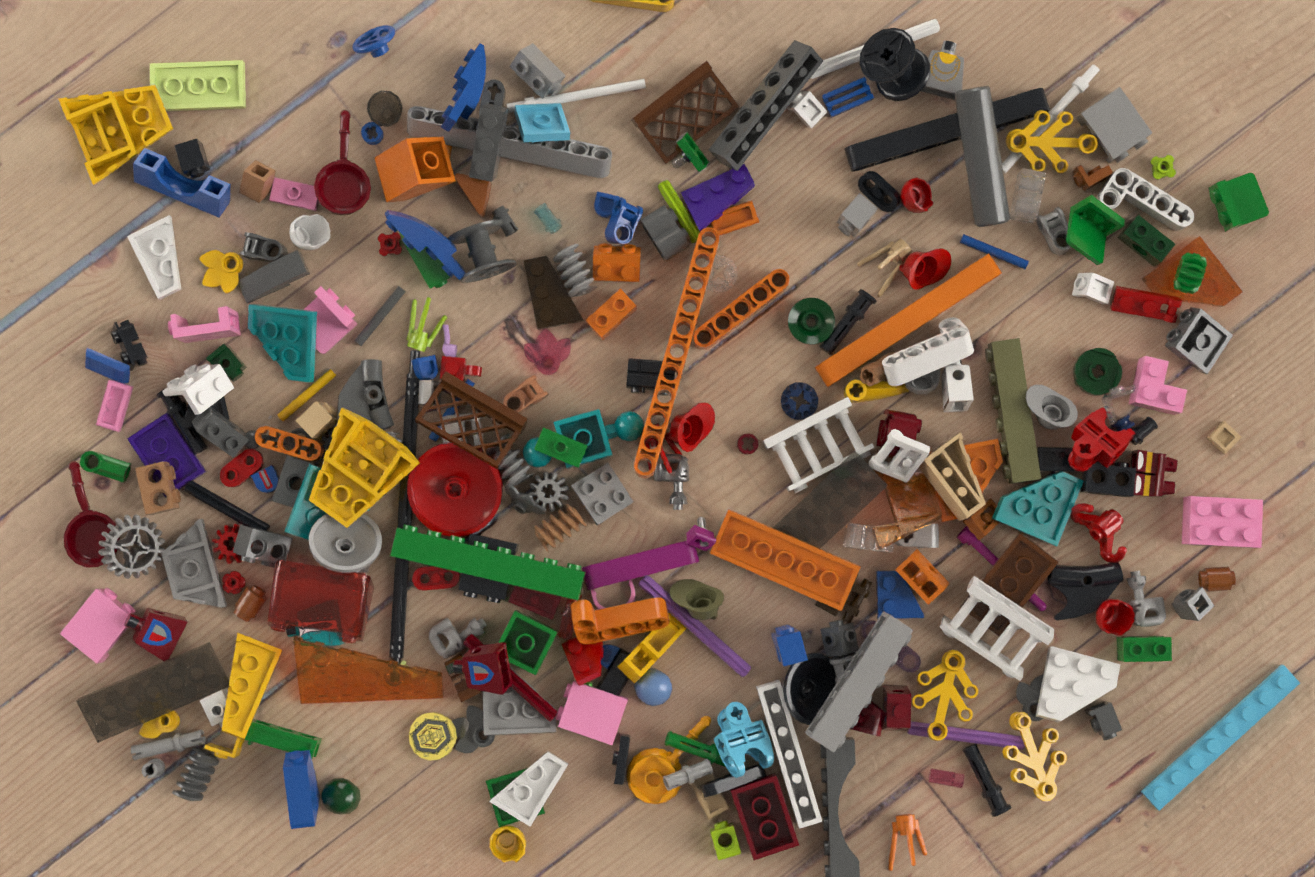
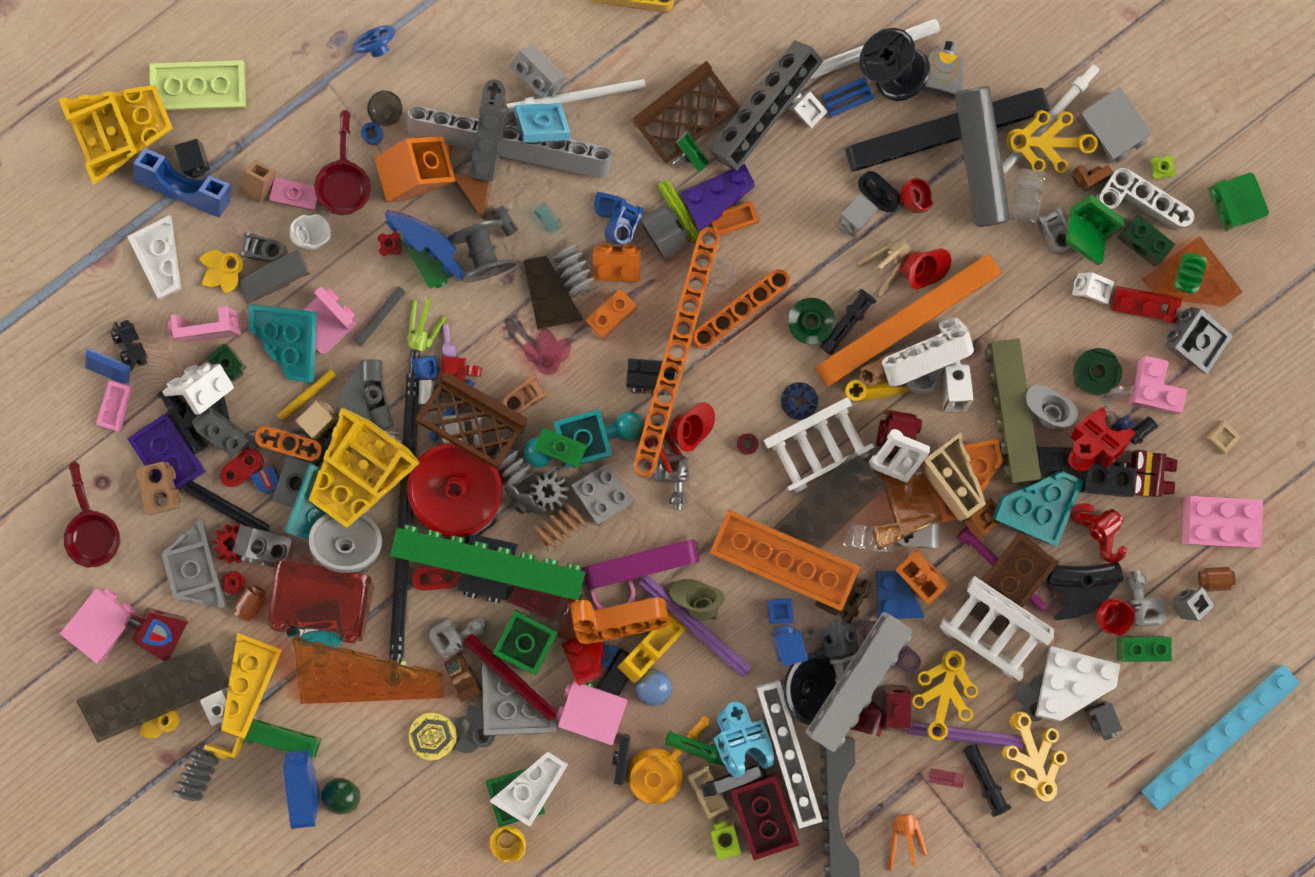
green piece [80,451,131,483] -> none
light grey gear [99,514,165,579] -> none
light grey pin [131,729,206,761] -> none
light grey pin [142,758,165,778] -> none
blue slope [441,43,486,132] -> none
dark red torso [453,642,513,695] -> none
light grey pin [663,759,713,791] -> none
magenta piece [686,517,716,551] -> none
blue bar [960,234,1029,269] -> none
none -> blue plate [768,599,794,624]

